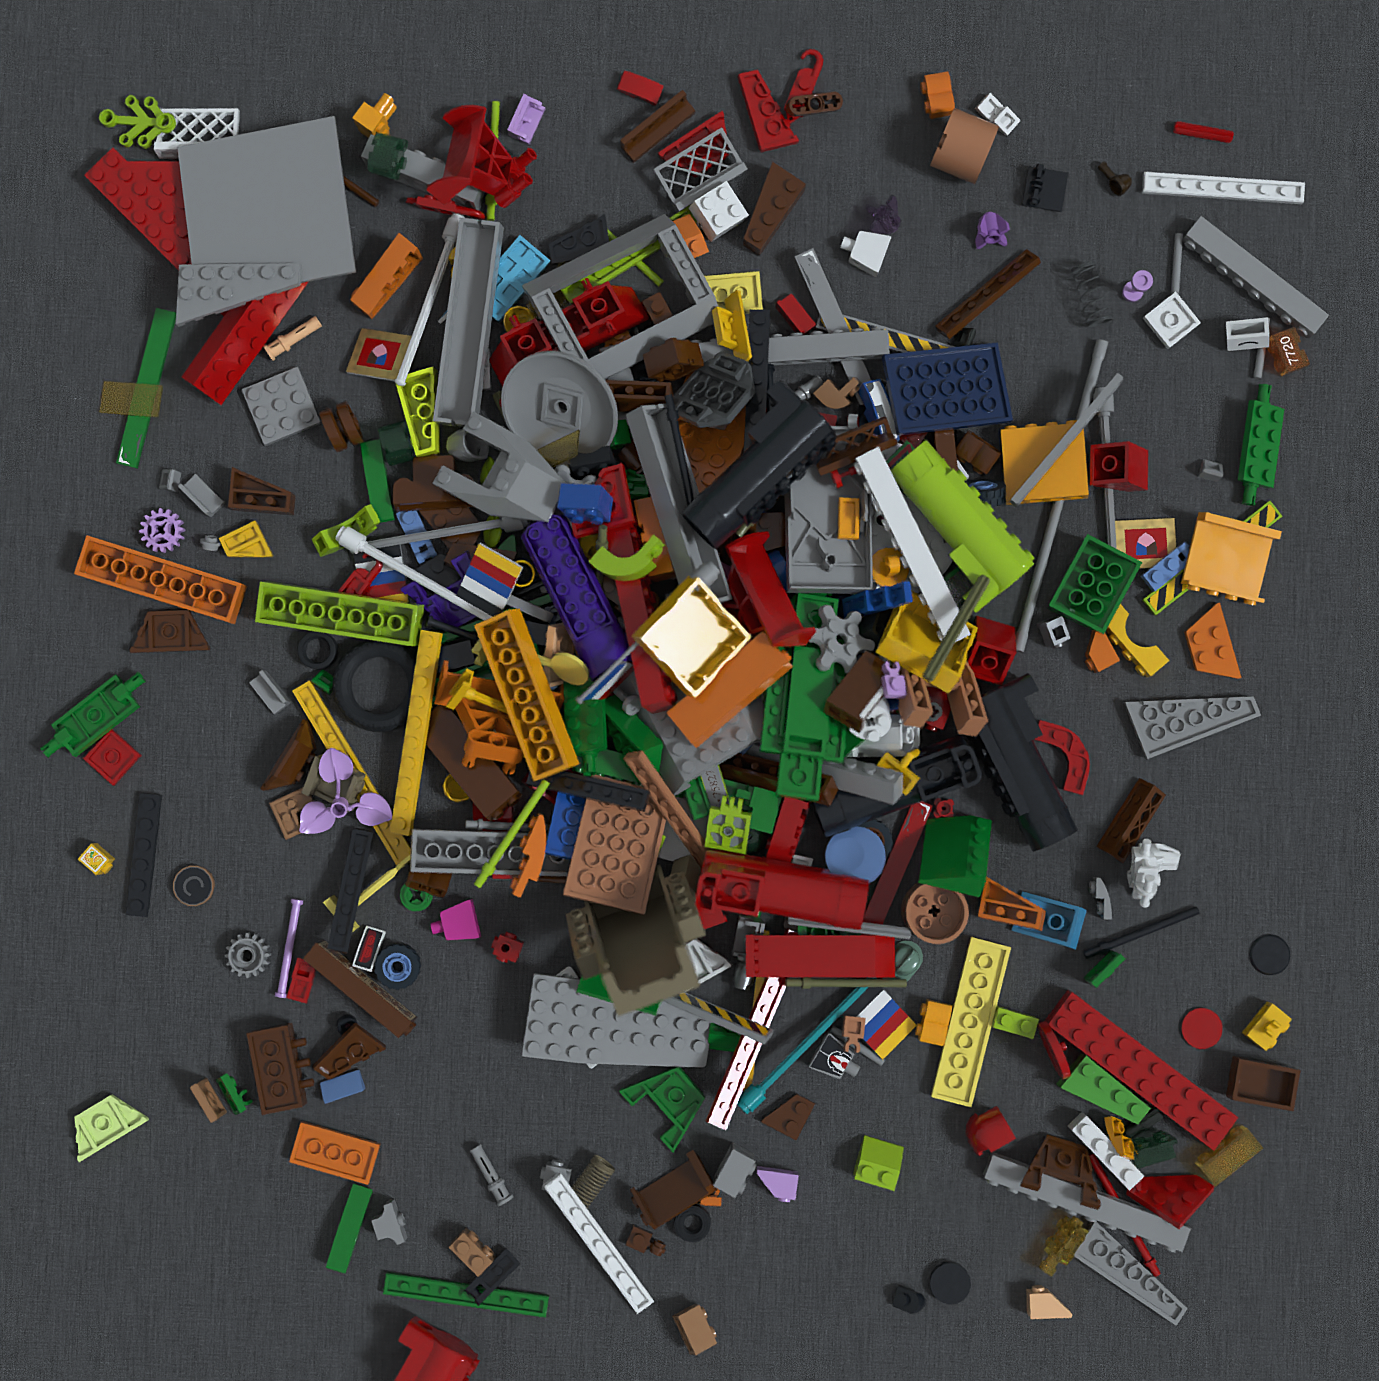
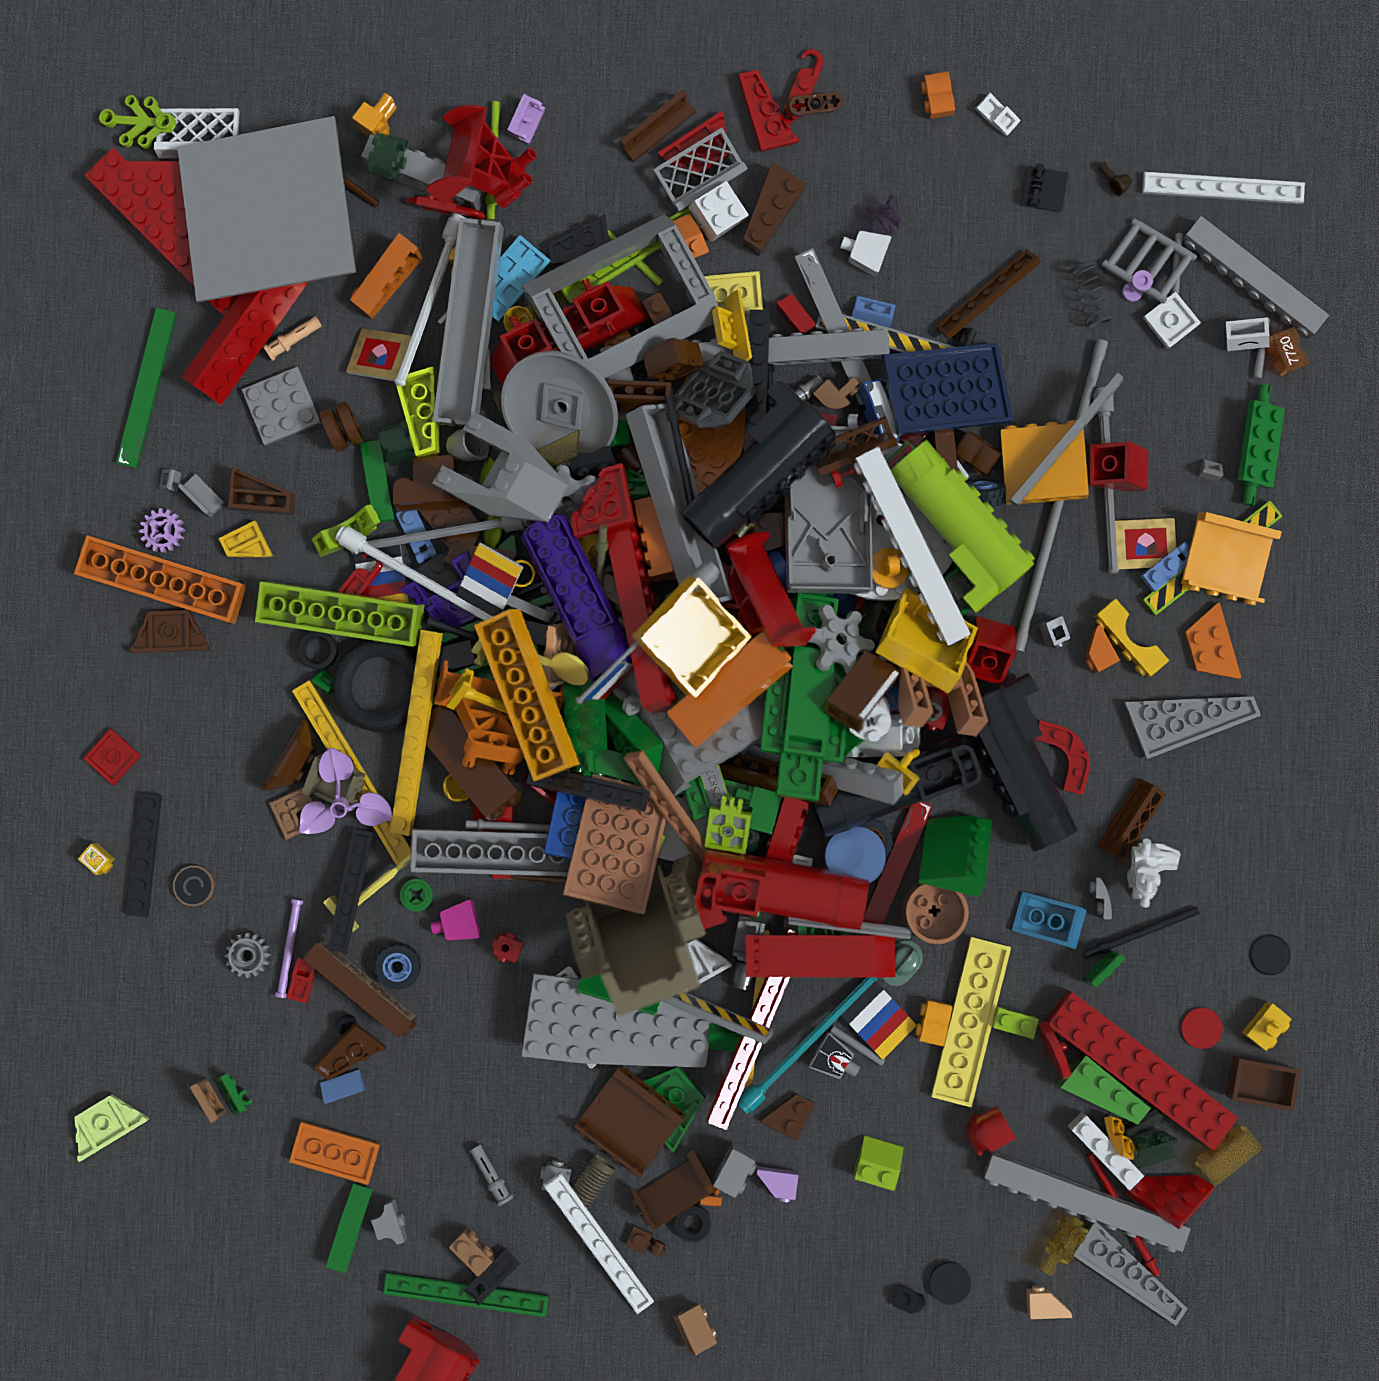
green plate [40,671,146,758] -> none
clear yellow piece [100,381,163,417] -> none
light grey wing [176,263,301,327] -> none
light grey plate [200,535,221,551] -> none
reddish brown piece [247,1022,315,1115] -> none
light grey panel [249,669,291,715] -> none
slope [352,925,386,972] -> none
reddish brown brick [405,870,452,898] -> none
lime bar [474,779,550,888] -> none
orange slope [510,813,546,898] -> none
blue brick [558,483,613,525] -> none
lime arch [589,535,665,581] -> none
red slope [617,70,663,106] -> none
olive bar [785,977,907,989] -> none
light orange tile [837,497,860,540] -> none
blue slope [842,581,913,619] -> none
nougat plate [842,1016,866,1053] -> none
lavender plate [881,661,907,698] -> none
olive axle [923,575,990,682] -> none
nougat brick [930,108,999,184] -> none
red plate [933,798,954,818] -> none
medium lavender brick [975,212,1010,249] -> none
orange wedge [978,877,1046,931] -> none
reddish brown wing [1020,1135,1101,1210] -> none
green slope [1047,534,1142,635] -> none
red axle [1173,121,1234,143] -> none
none -> reddish brown panel [575,1065,686,1177]
none -> medium blue slope [852,296,896,328]
none -> light grey bar [1102,218,1197,304]

